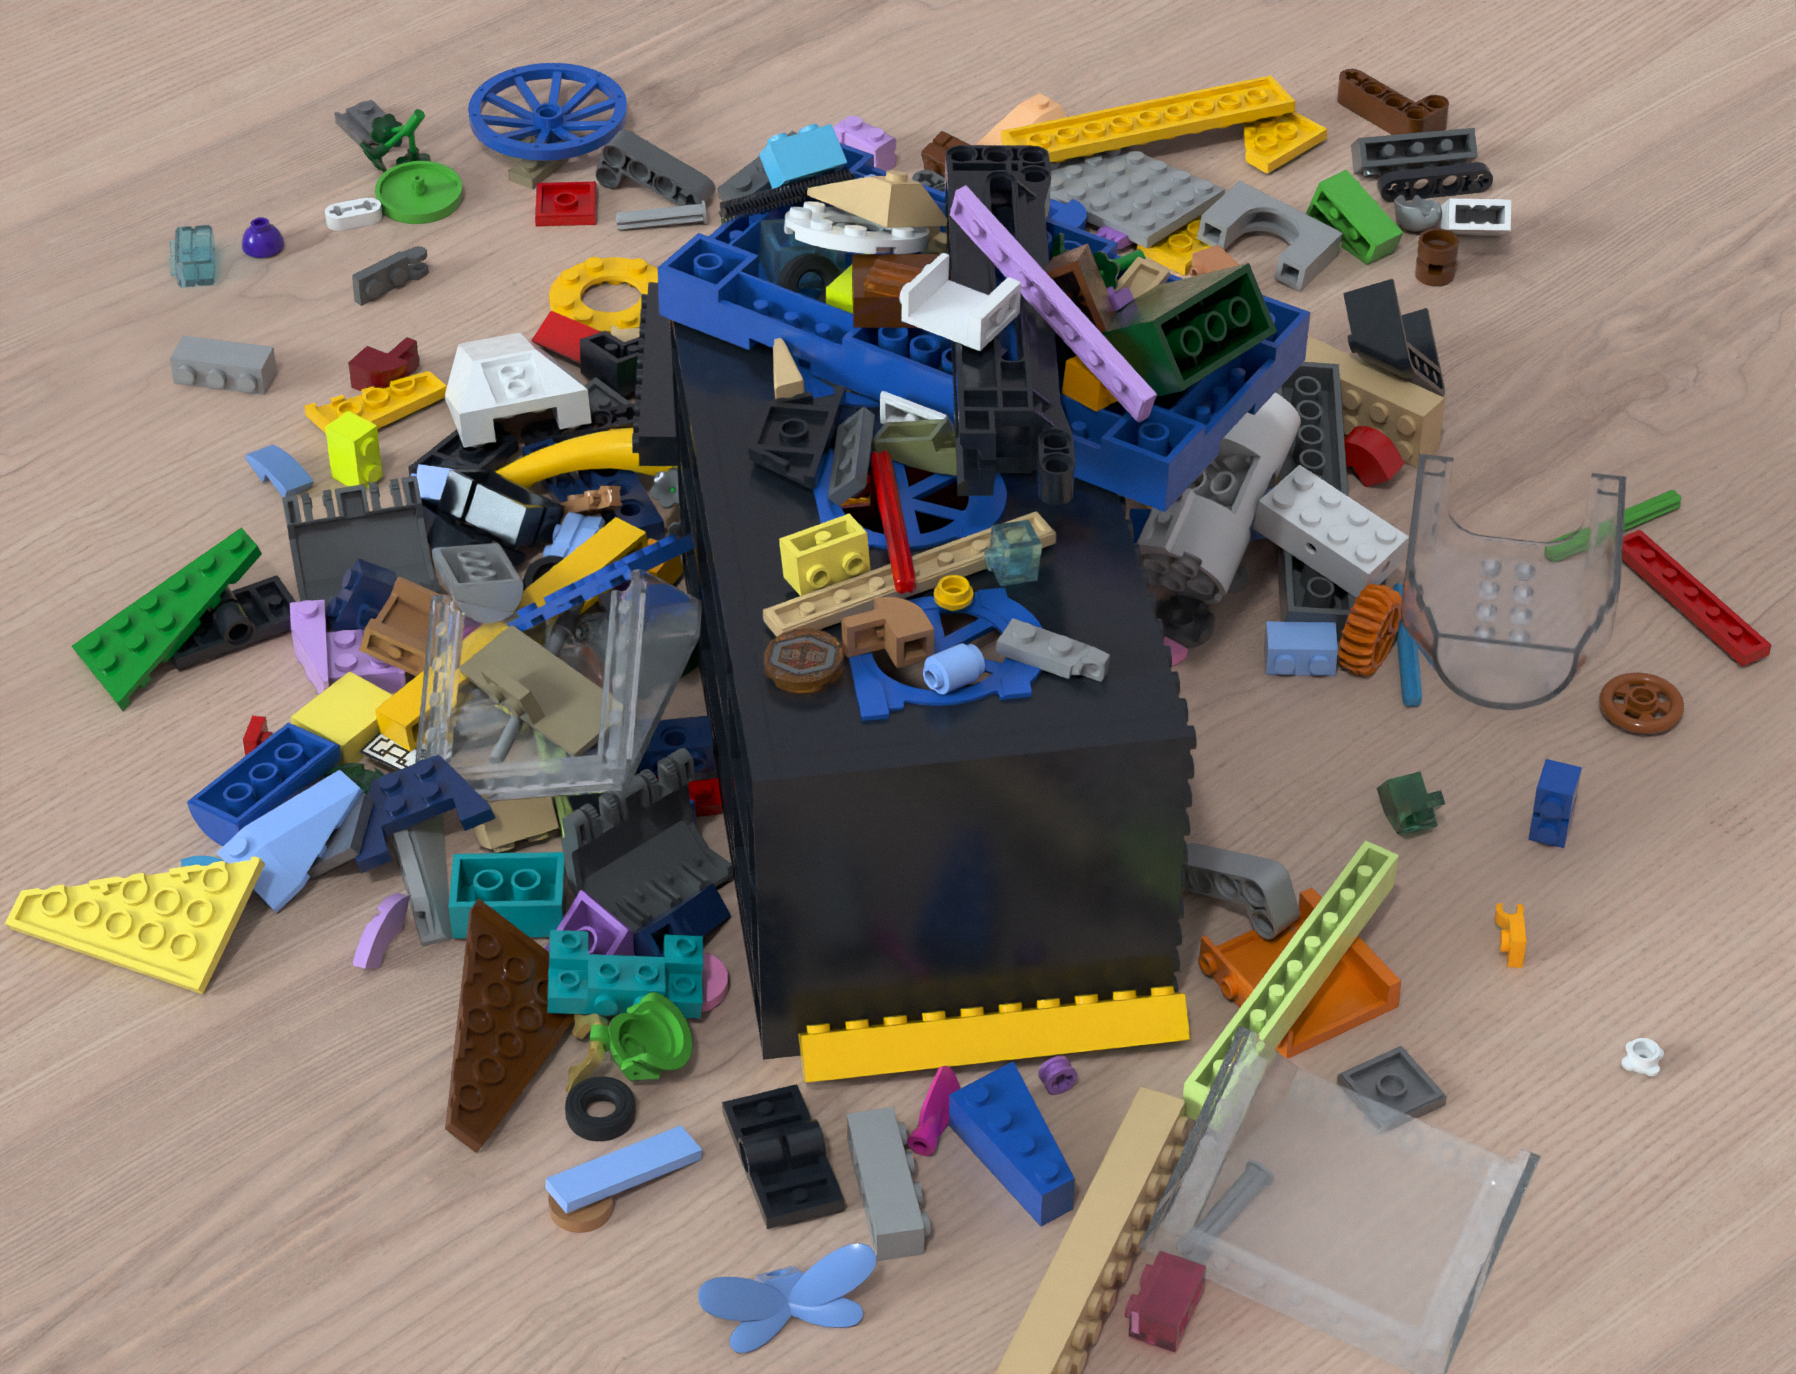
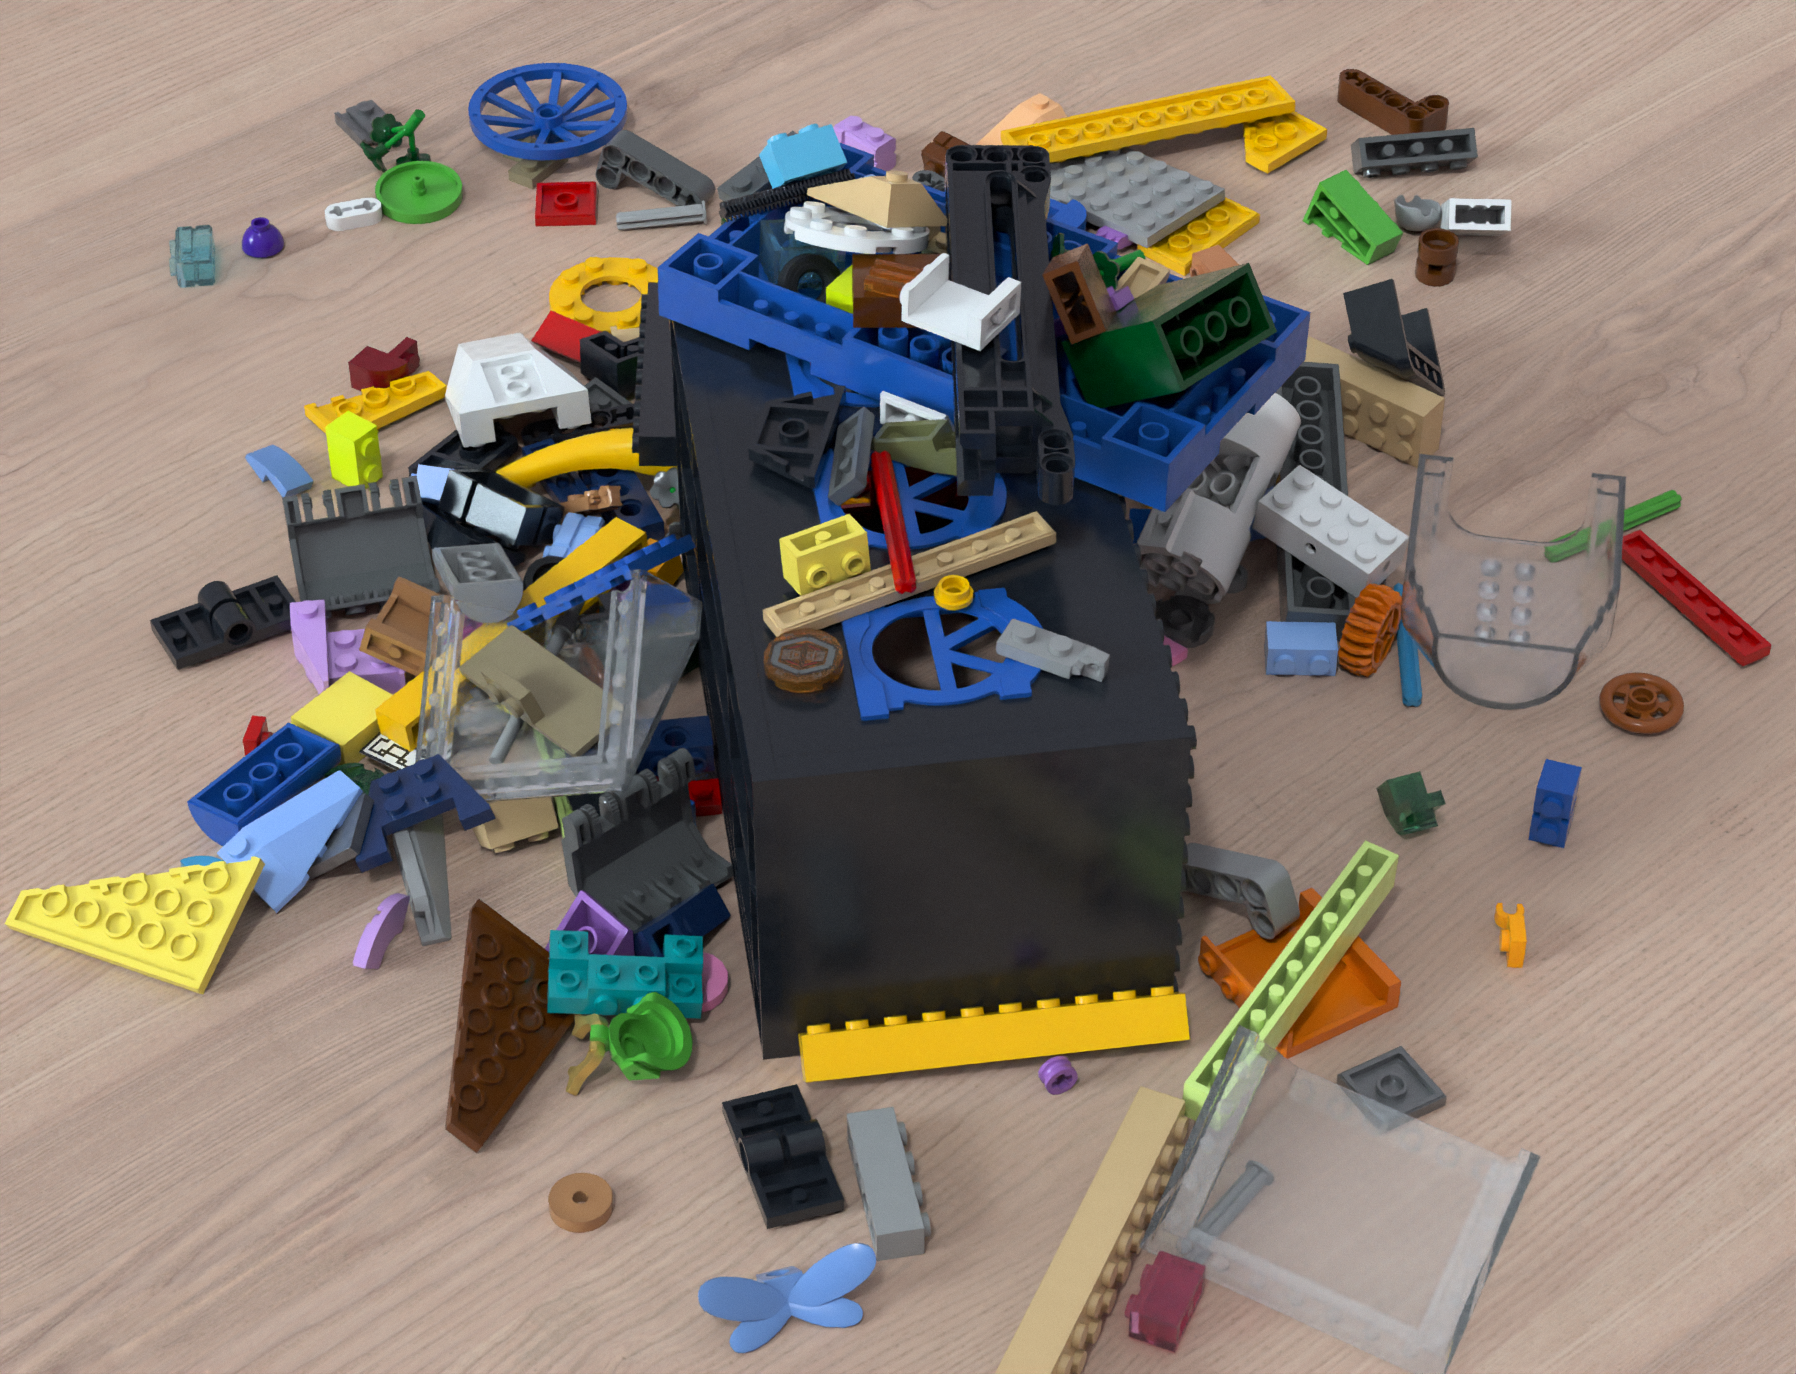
green wing [72,527,262,711] -> none
light grey brick [170,336,277,395] -> none
dark blue brick [327,558,397,632] -> none
dark grey hinge [352,246,429,306] -> none
teal brick [448,852,568,939] -> none
light blue tile [545,1125,702,1214] -> none
black tyre [565,1076,636,1141] -> none
tan slope [773,338,805,399] -> none
medium nougat brick [842,597,934,668] -> none
dark pink piece [907,1066,960,1156] -> none
light blue brick [923,643,985,694] -> none
blue wedge [949,1061,1075,1227] -> none
lavender tile [950,185,1157,422] -> none
clear light blue brick [984,520,1042,586] -> none
light orange brick [1062,355,1118,412] -> none
light grey arch [1197,181,1343,292] -> none
red brick [1344,426,1405,487] -> none
black beam [1377,162,1493,202] -> none
white plate [1621,1038,1664,1076] -> none

